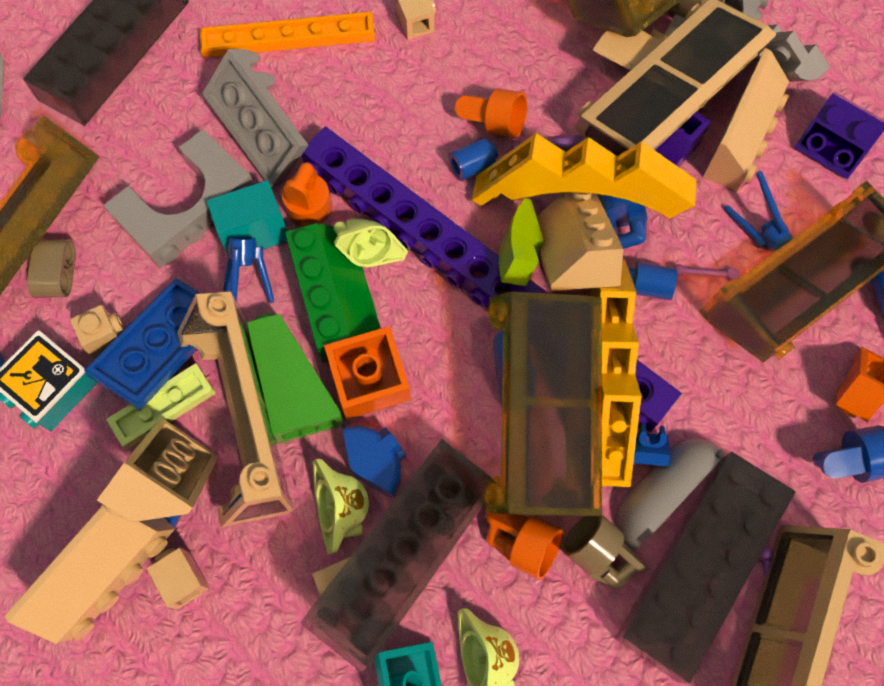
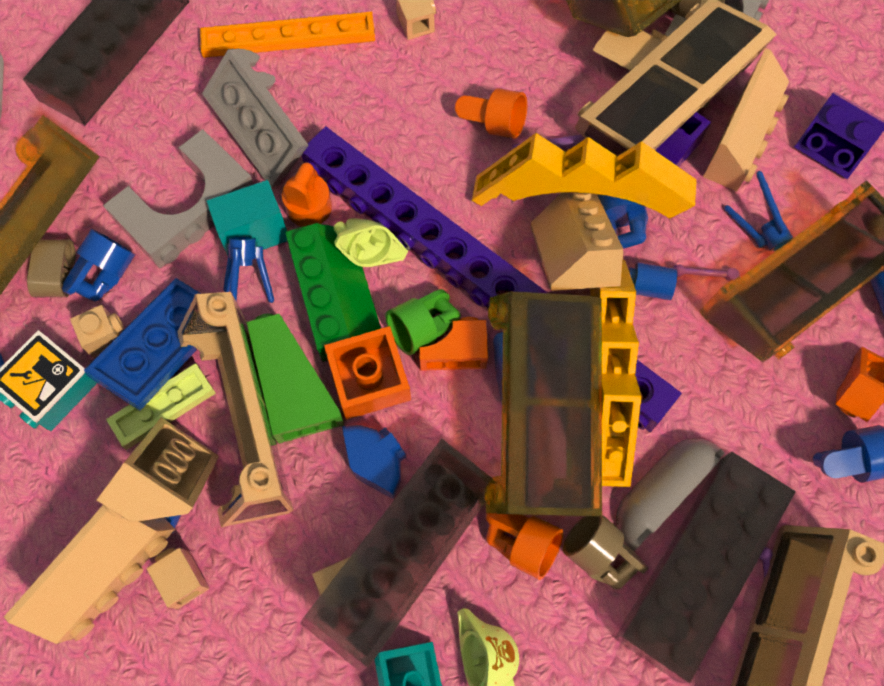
yellowish green hat [312,459,369,554] -> none
blue brick [449,137,498,181] -> none
lime slope [499,198,544,286] -> none
blue tile [633,424,670,467] -> none
light grey brick [747,24,830,82] -> none
none -> blue piece [62,229,136,301]
none -> bright green piece [386,289,460,355]
none -> orange arch [419,317,488,371]

